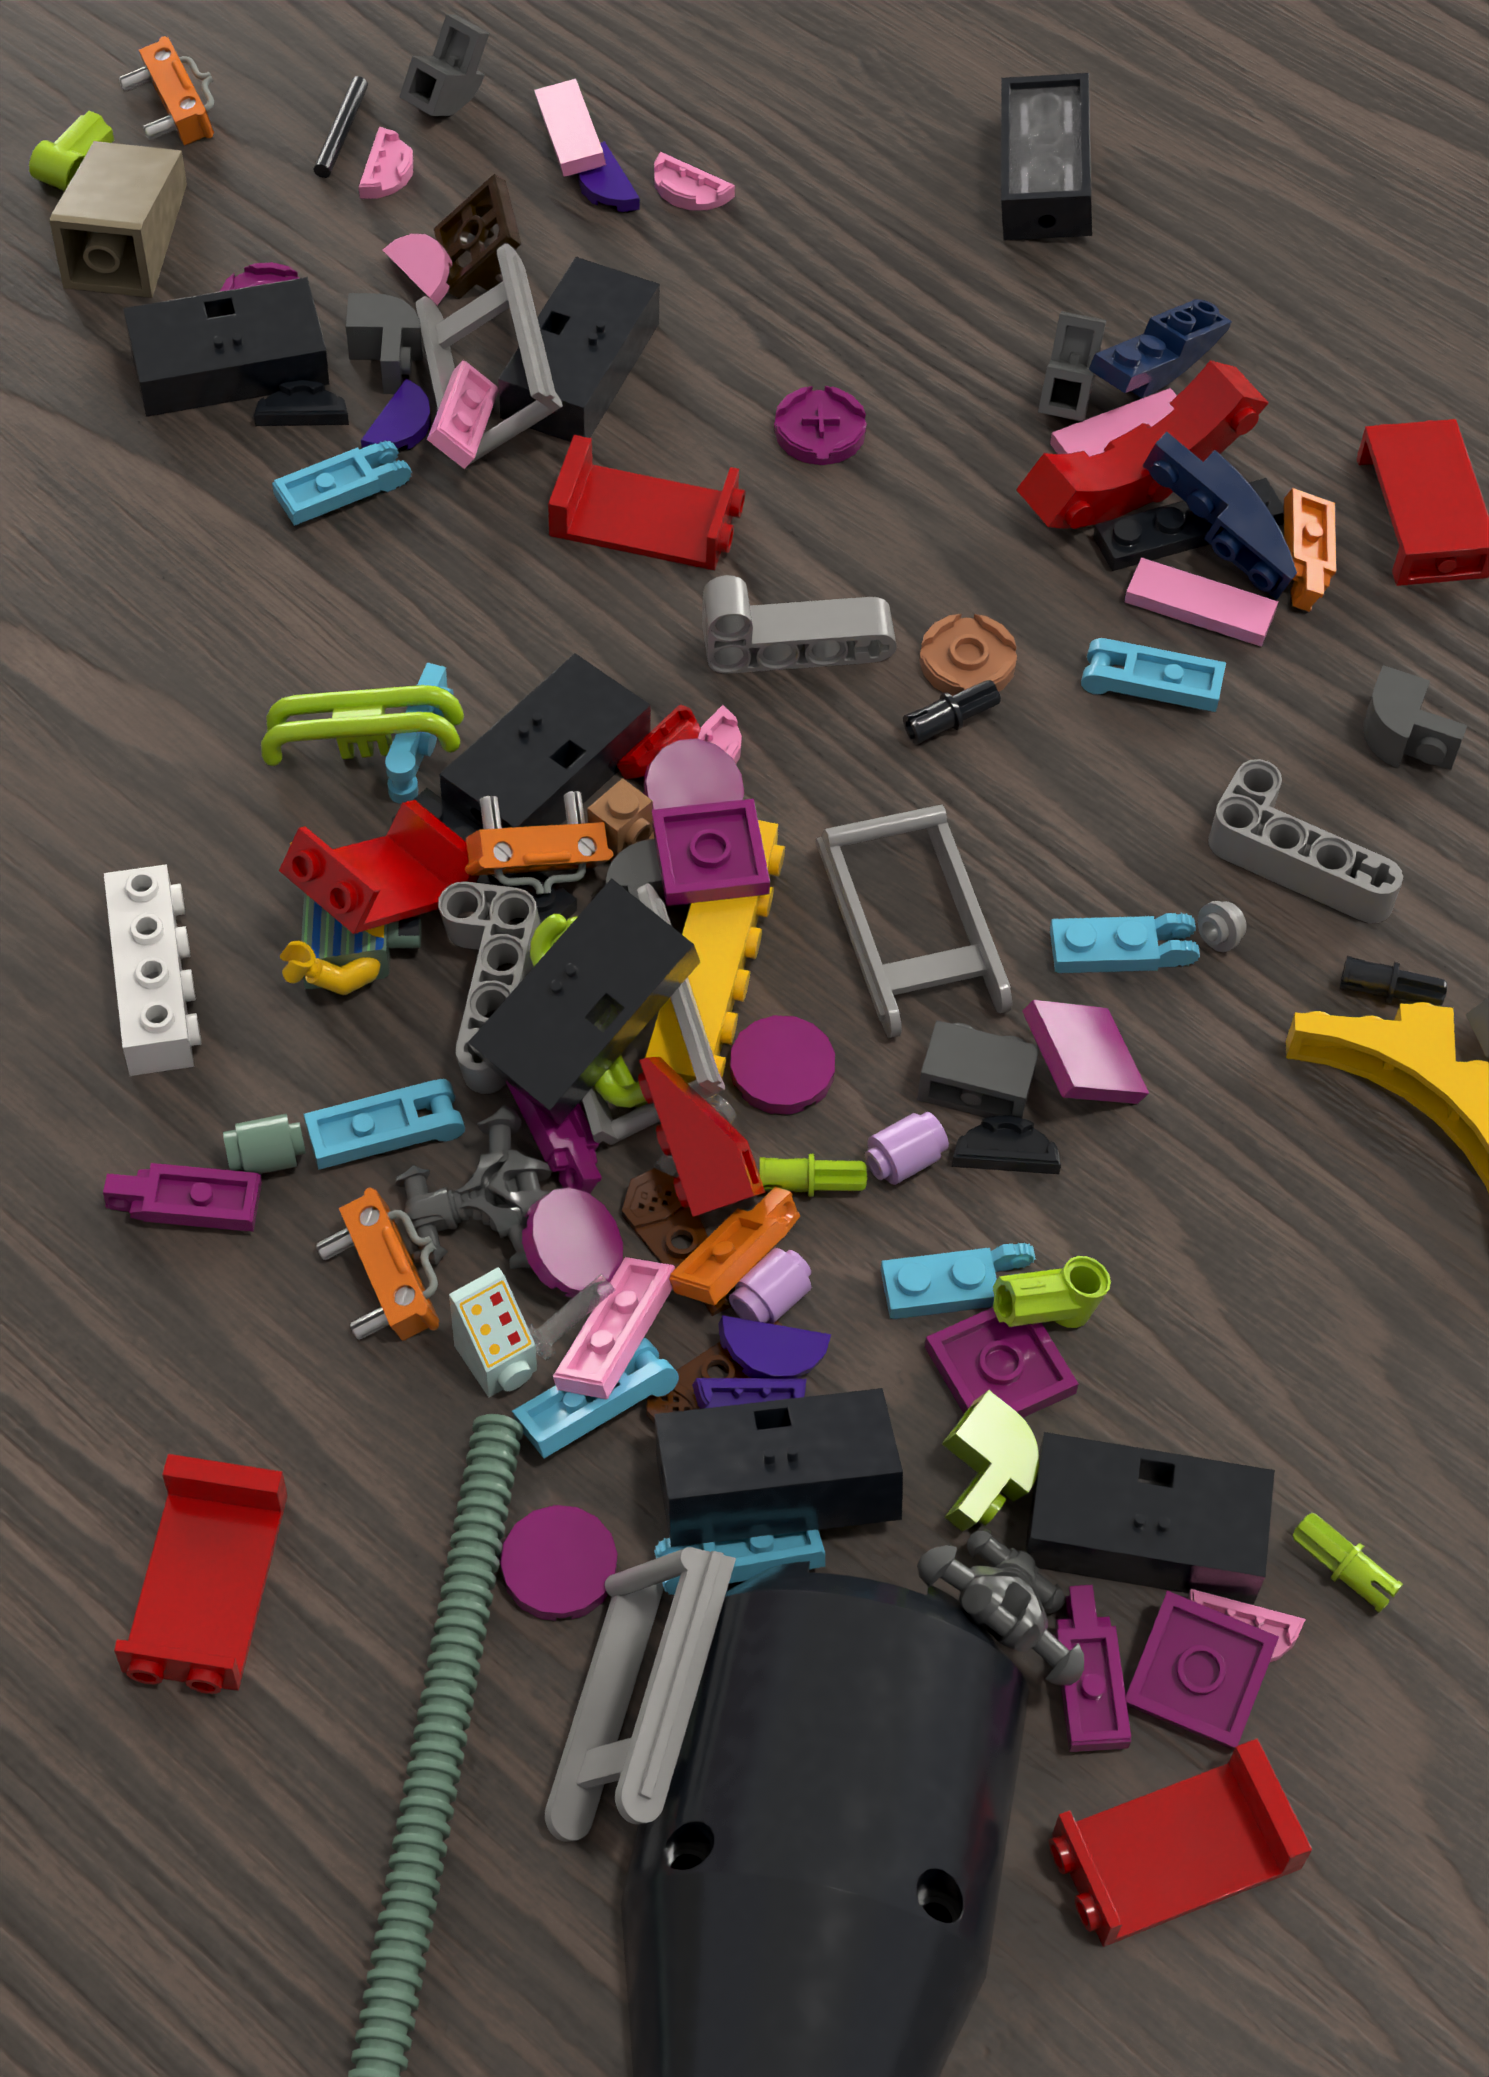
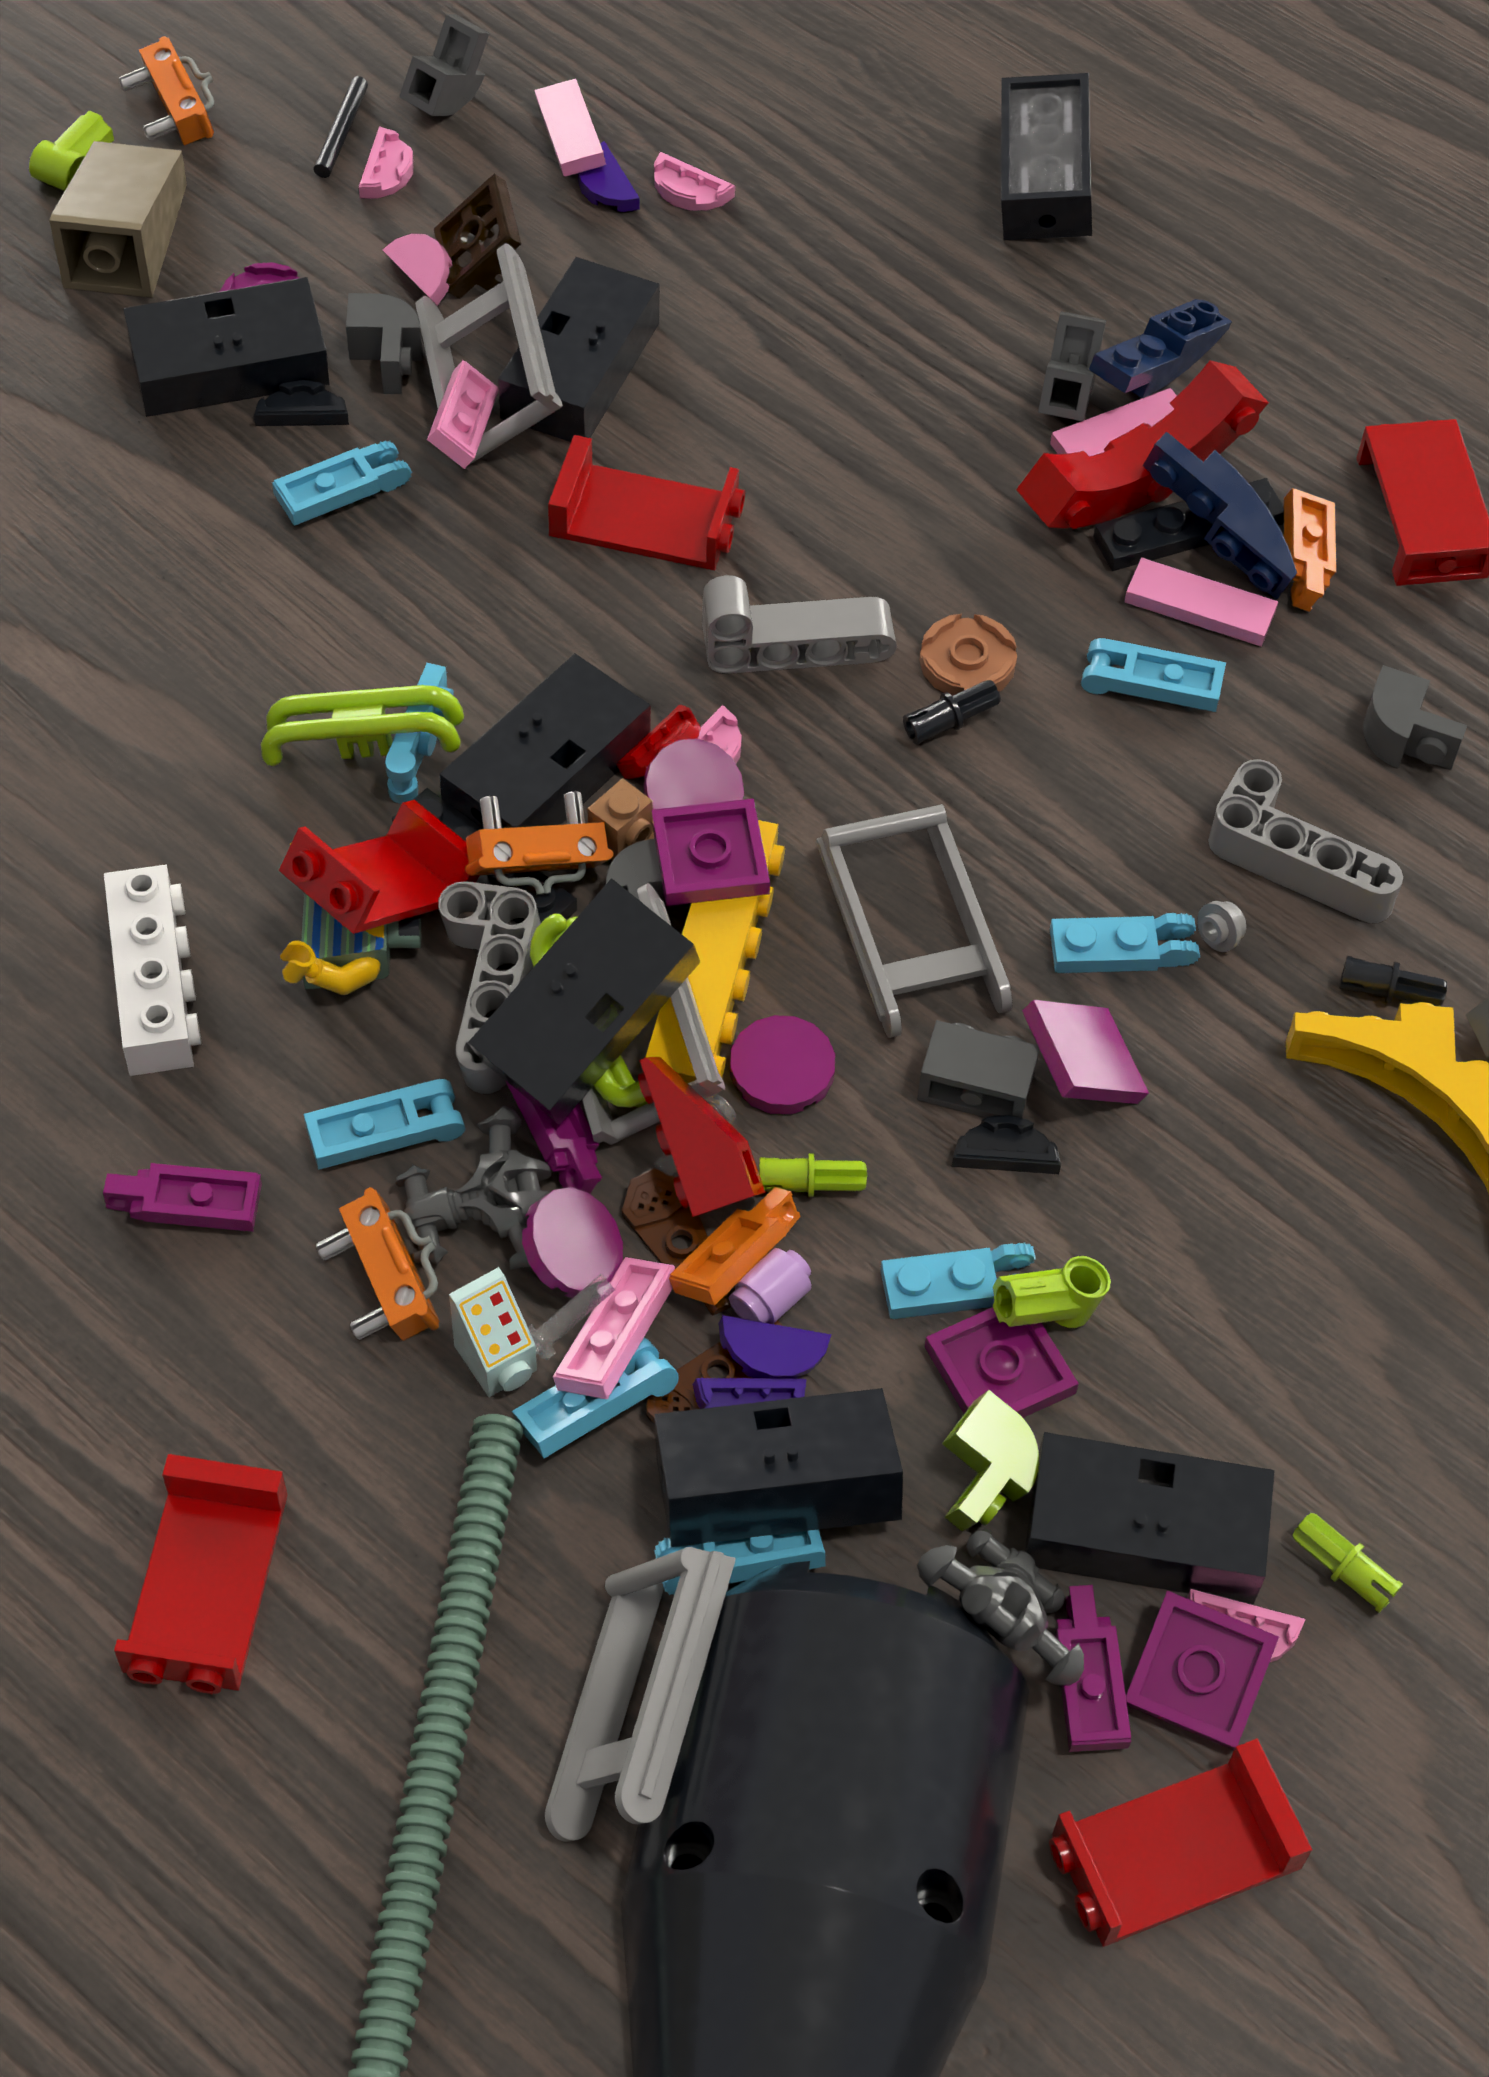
sand green brick [223,1113,306,1174] -> none
dark purple tile [361,379,431,449] -> none
magenta tile [501,1505,618,1621] -> none
magenta tile [774,386,867,465] -> none
lavender brick [865,1112,949,1185] -> none

